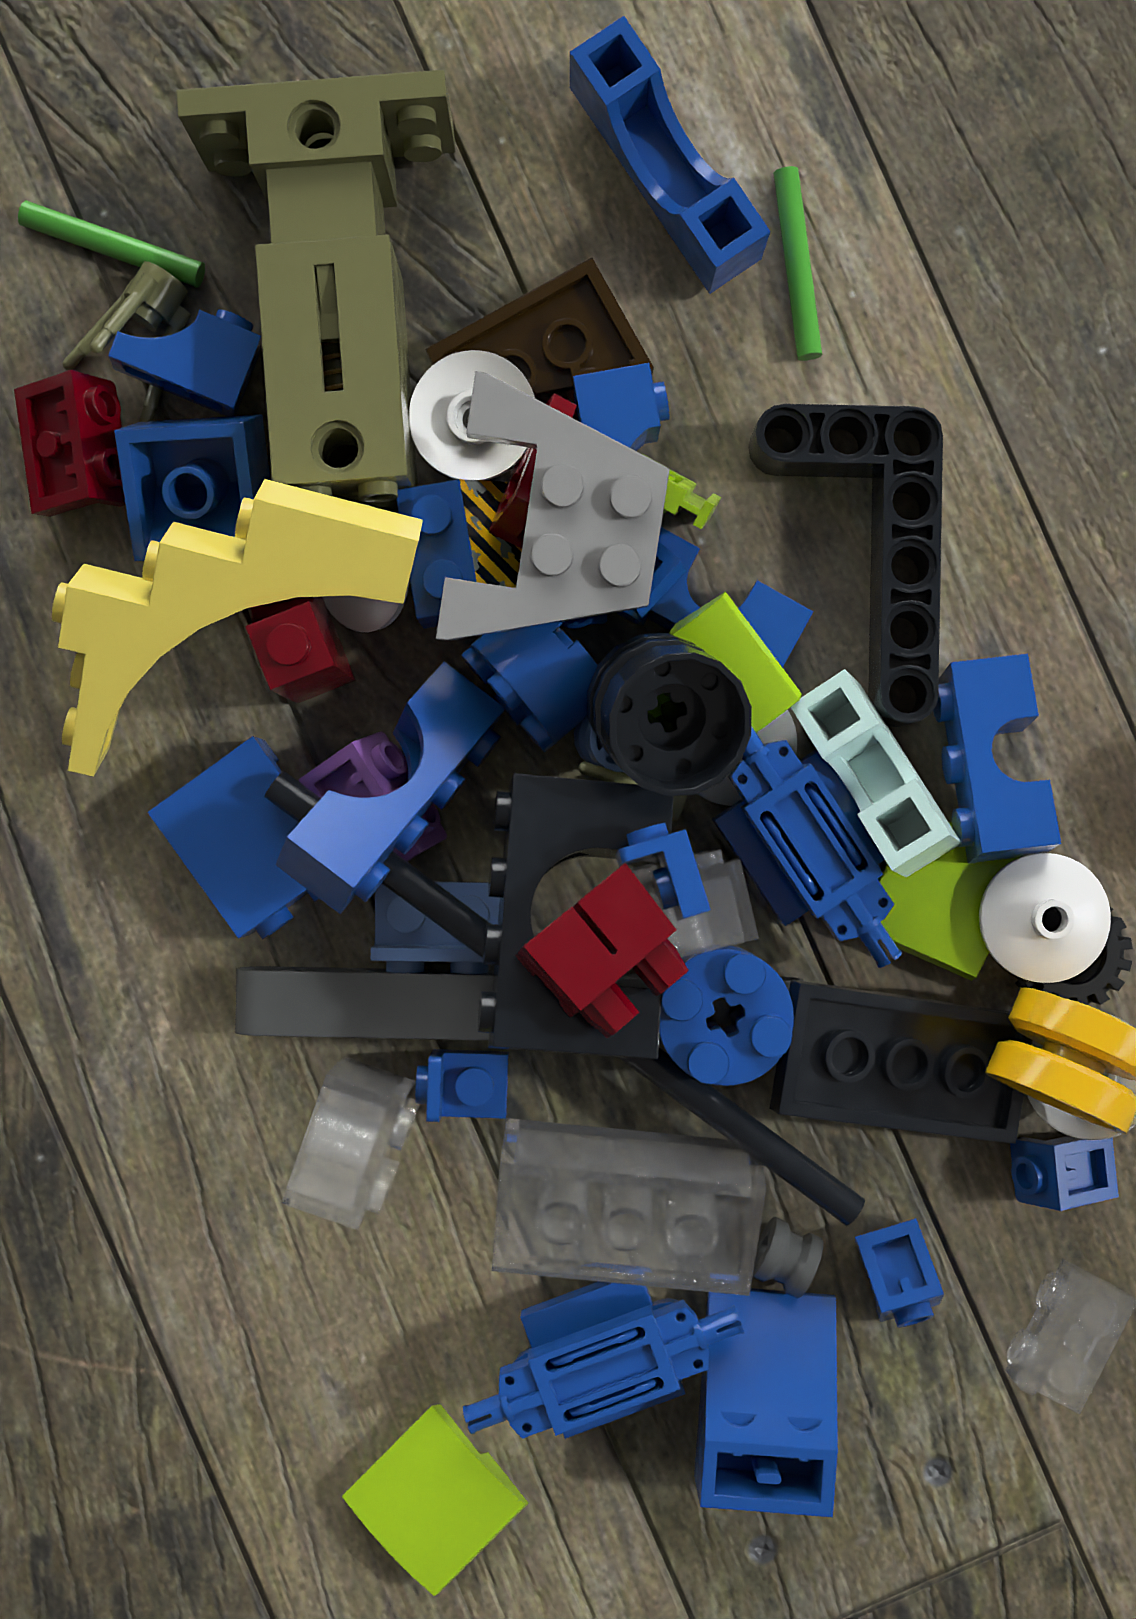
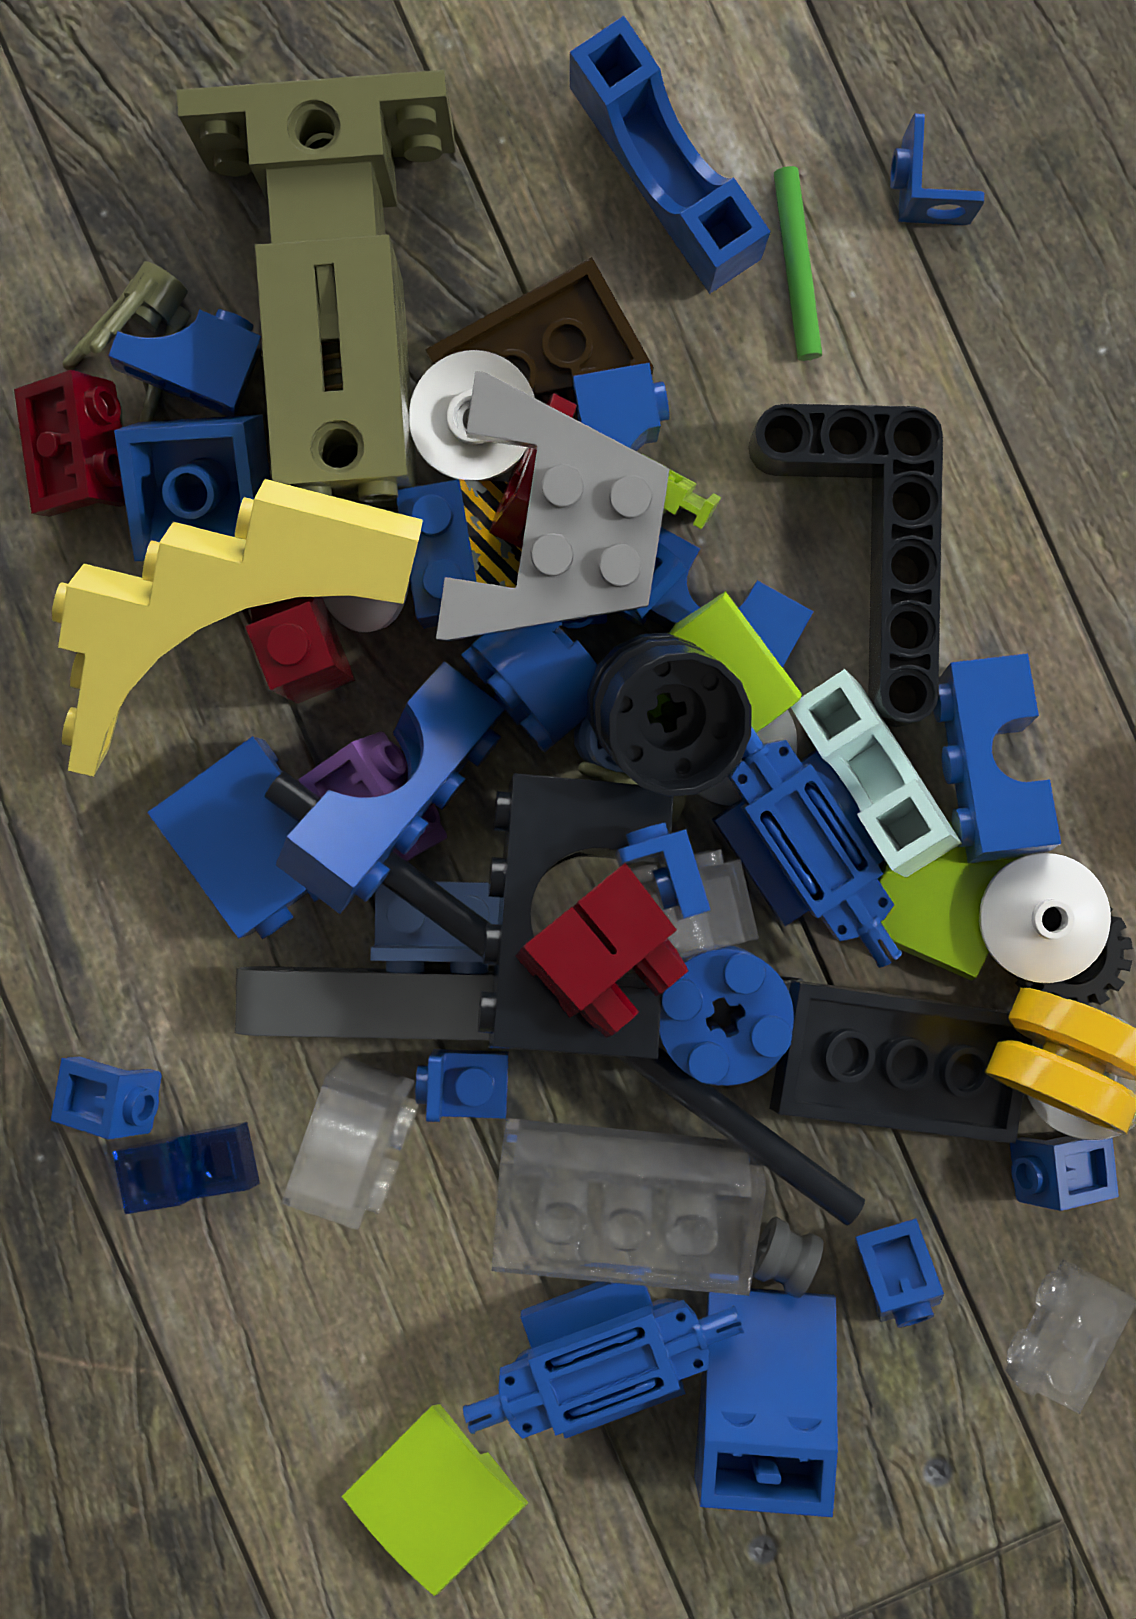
bright green bar [18,200,205,287] -> none
none -> blue bracket [50,1056,162,1139]
none -> clear blue slope [112,1122,260,1214]
none -> blue bracket [890,113,985,225]

